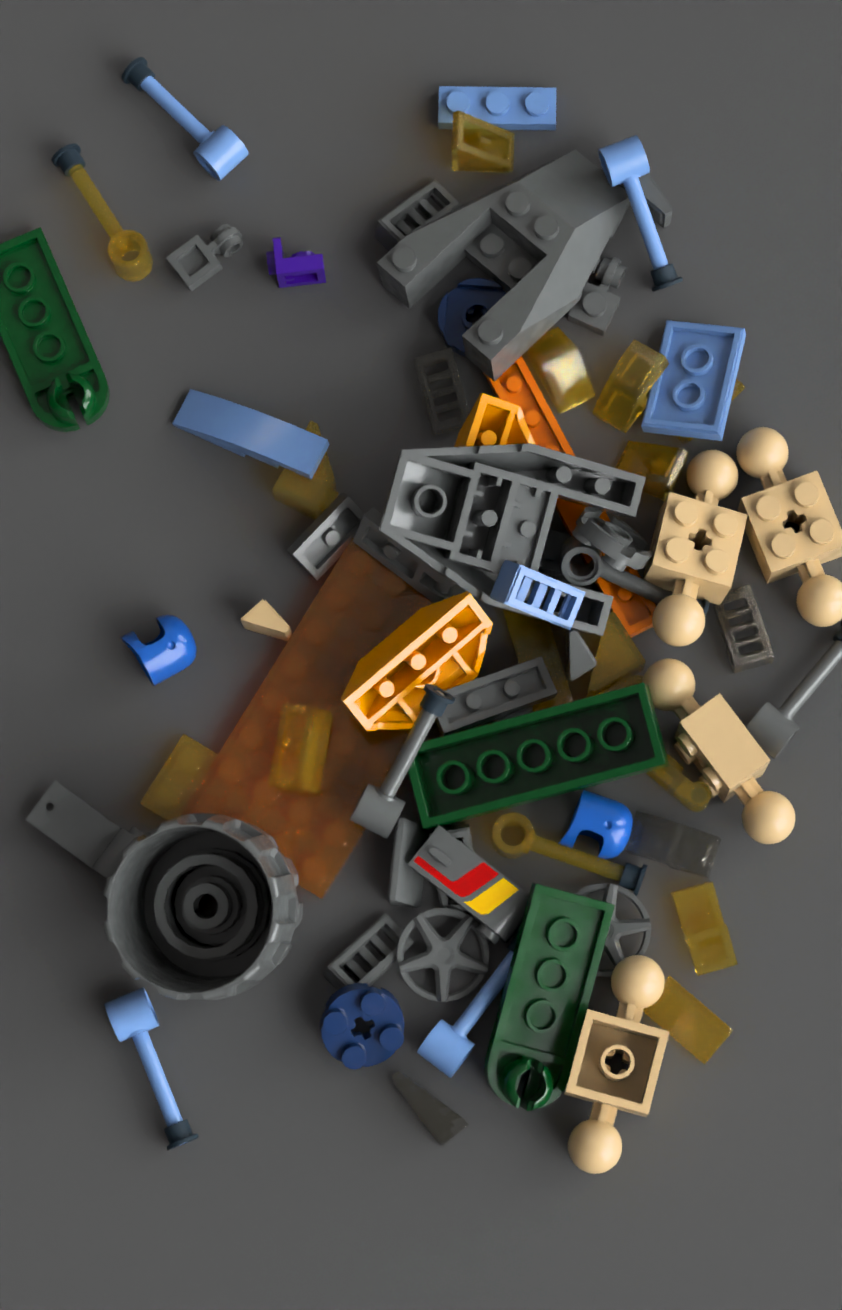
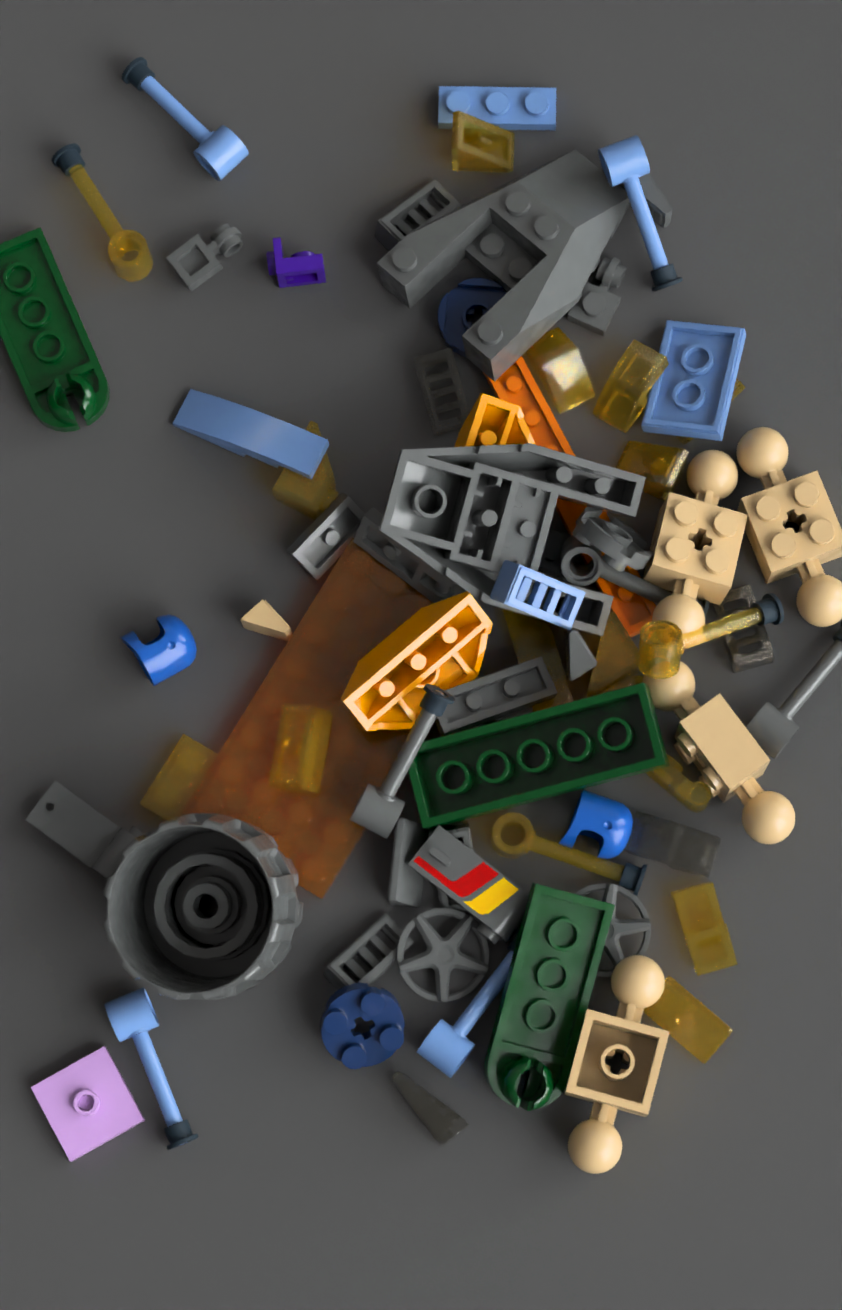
none -> lavender plate [31,1046,145,1162]
none -> clear yellow piece [638,593,784,679]

